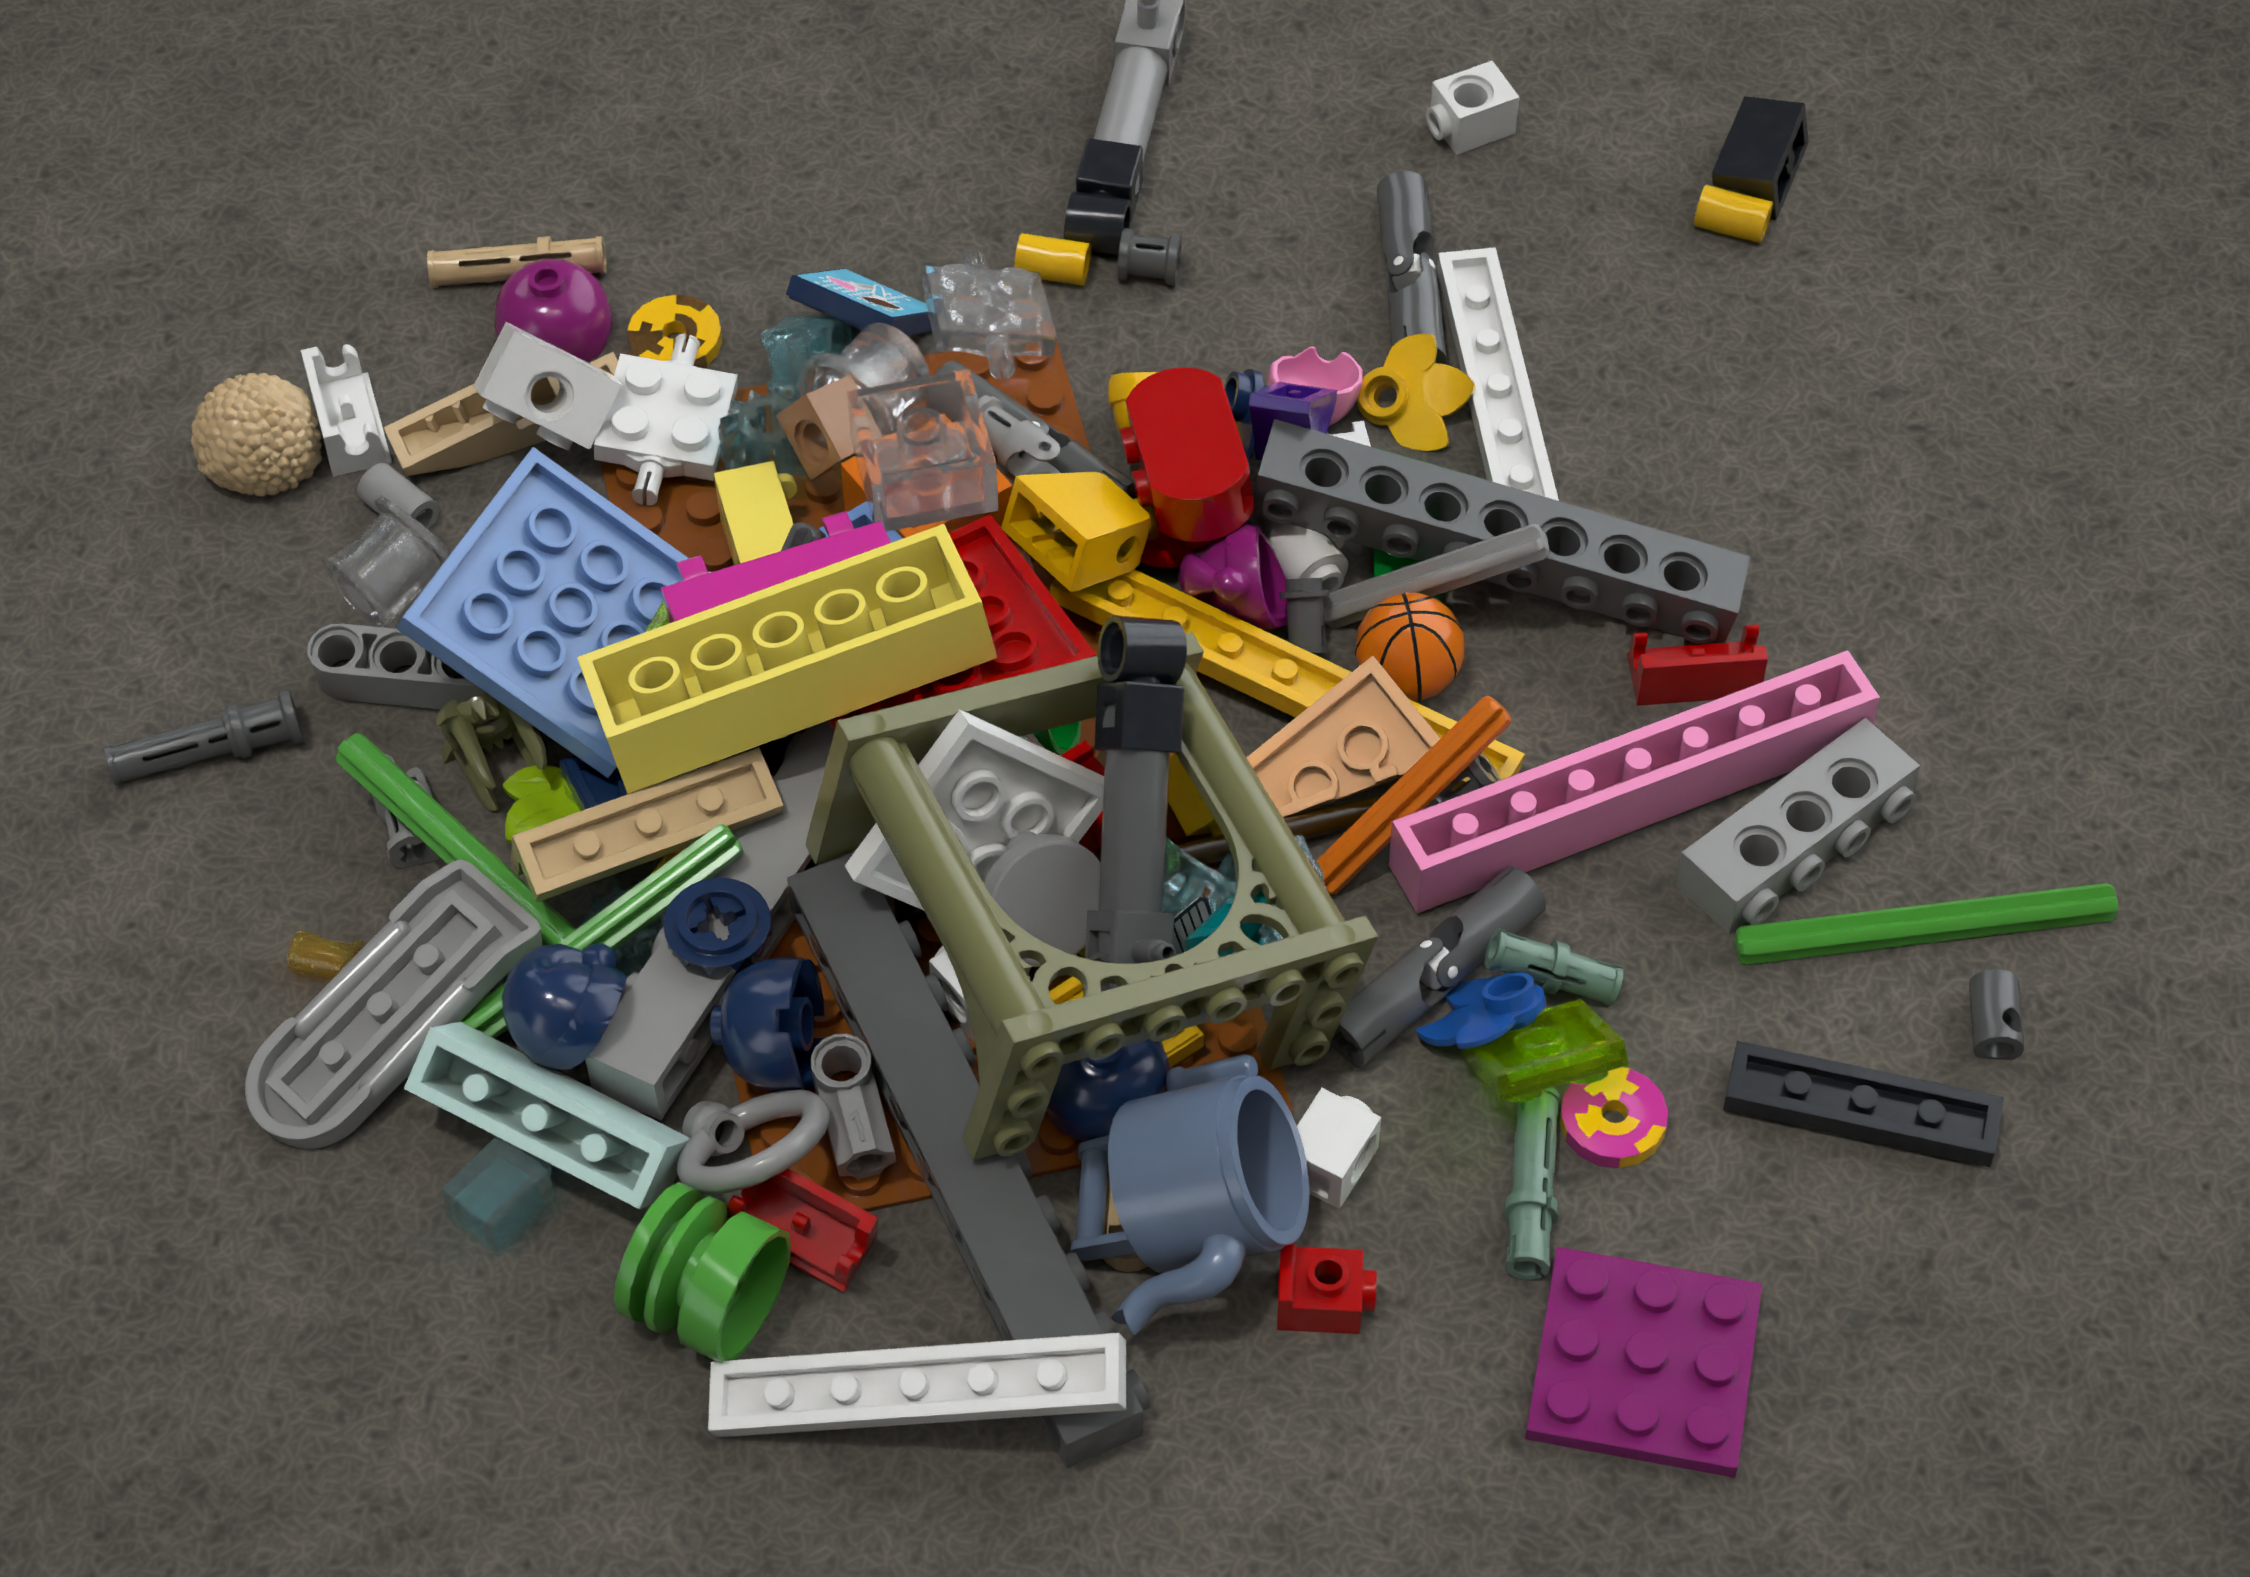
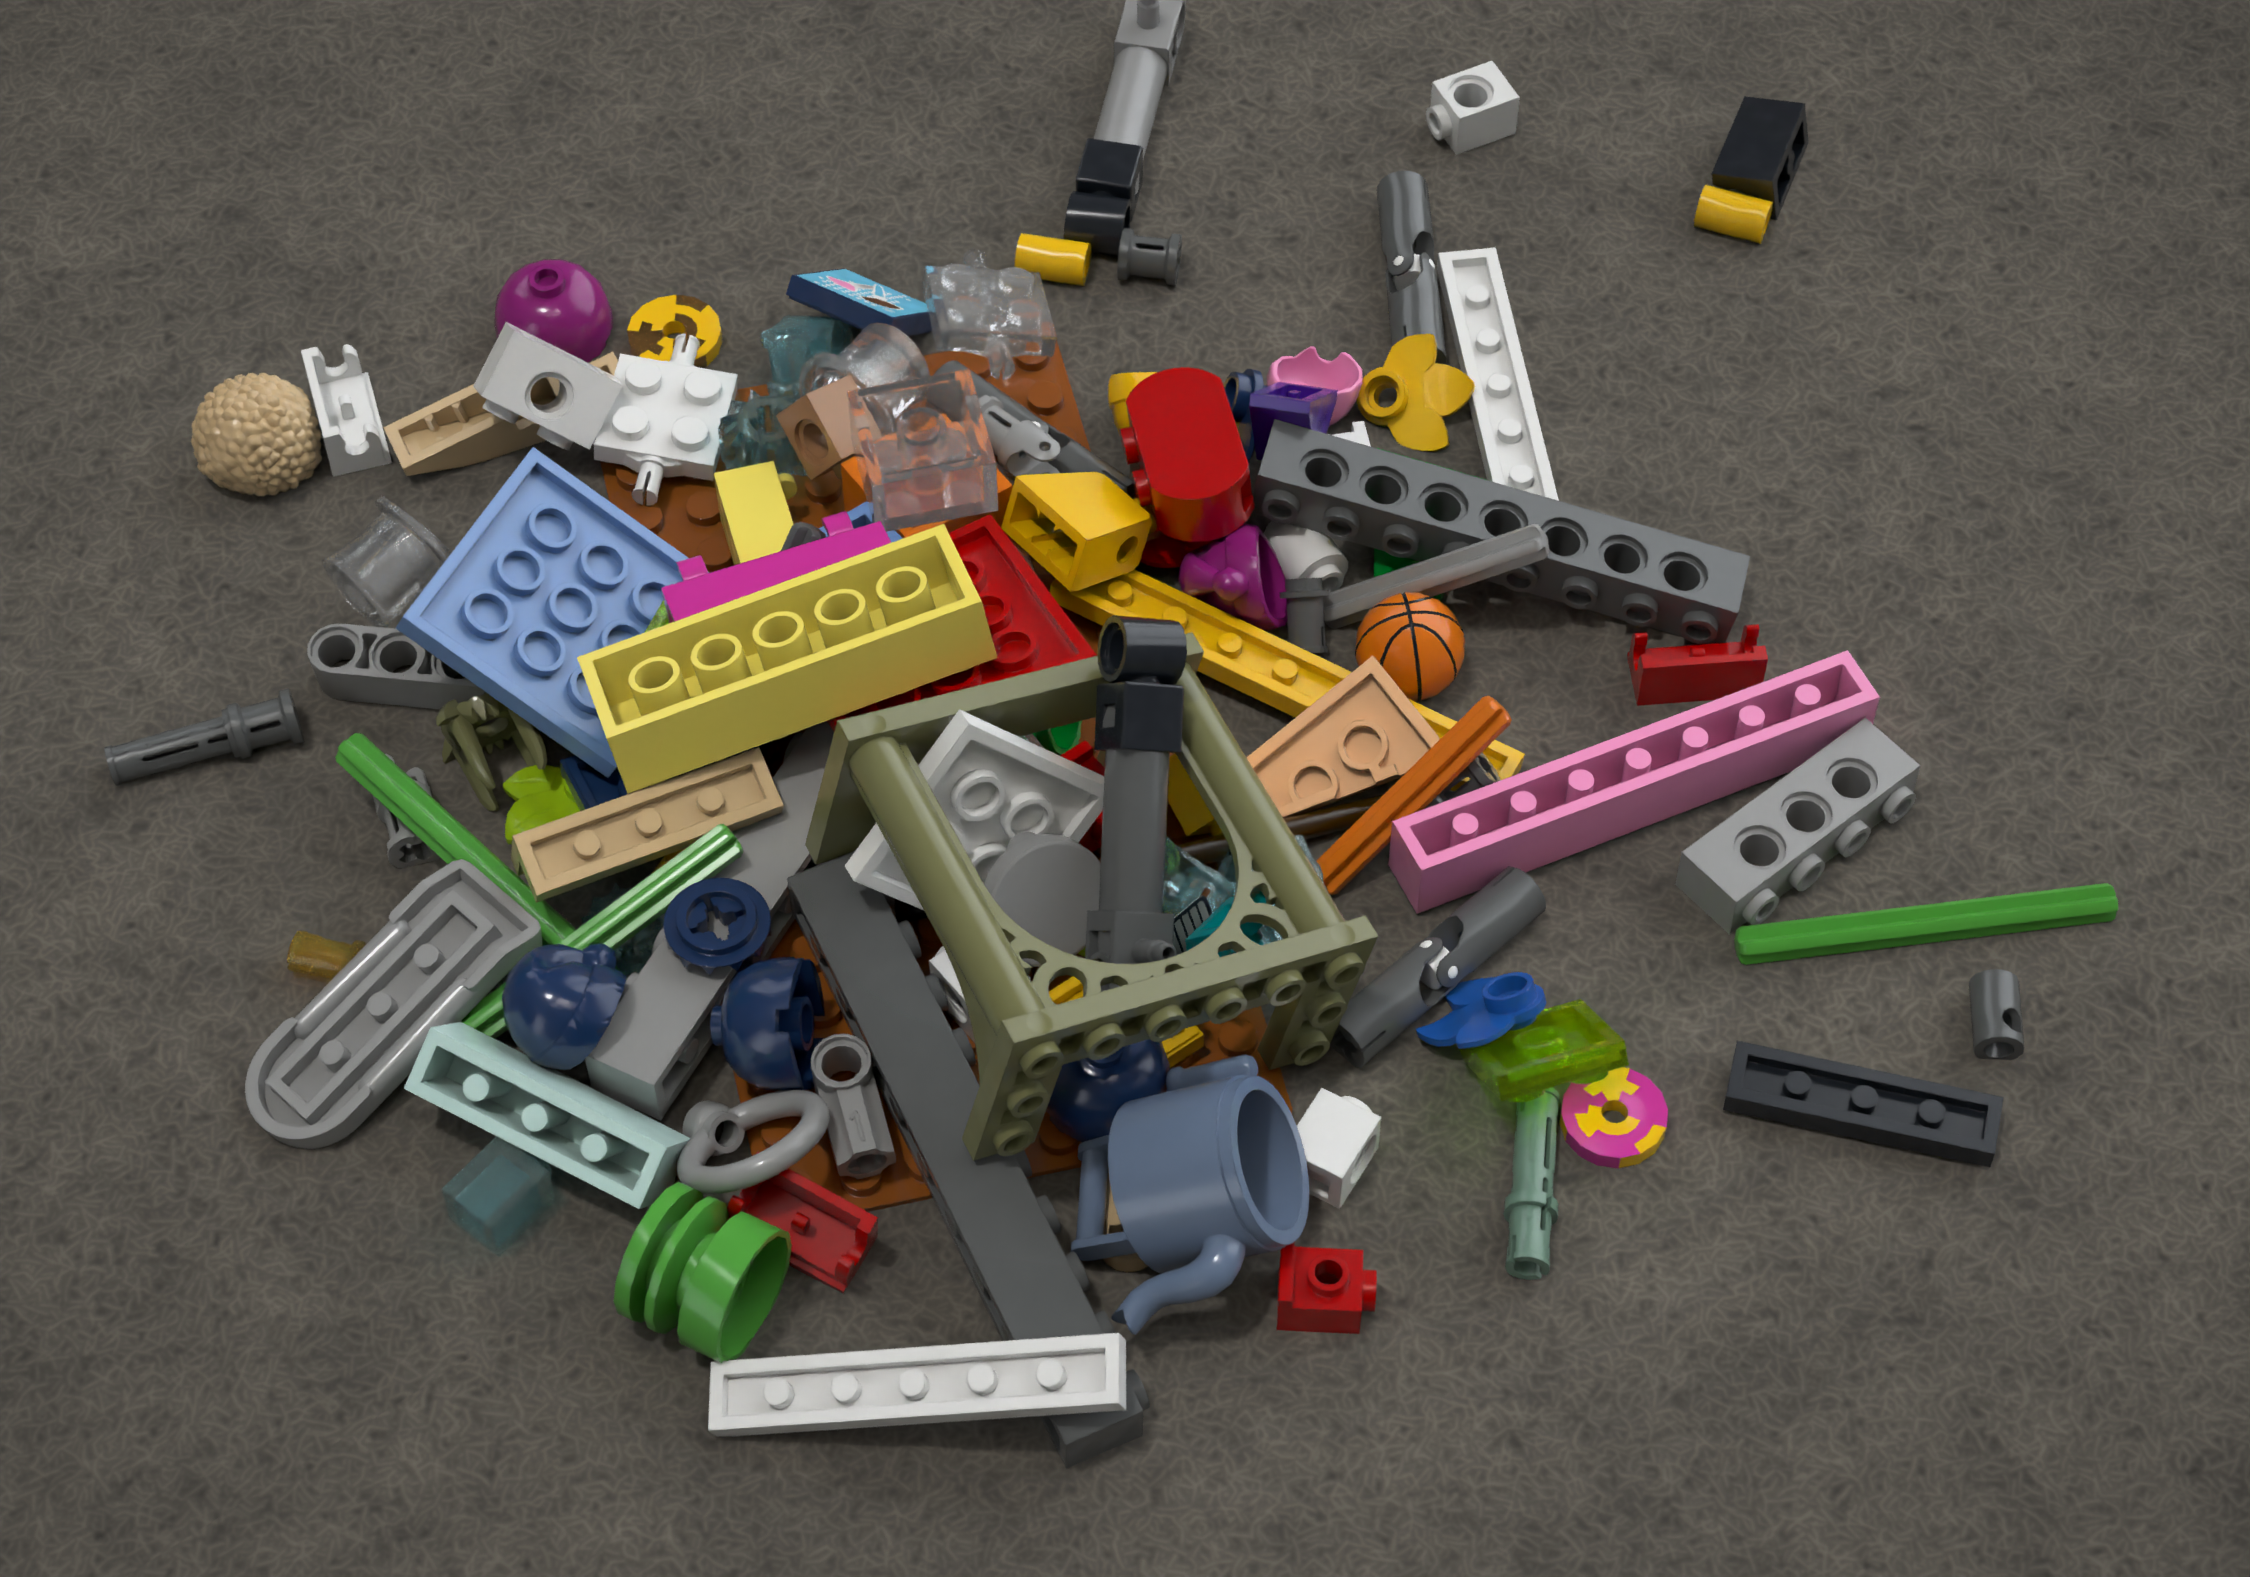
light grey piece [357,463,440,539] -> none
tan pin [427,236,607,288] -> none
sand green pin [1485,928,1623,1006] -> none
magenta plate [1525,1247,1762,1478] -> none

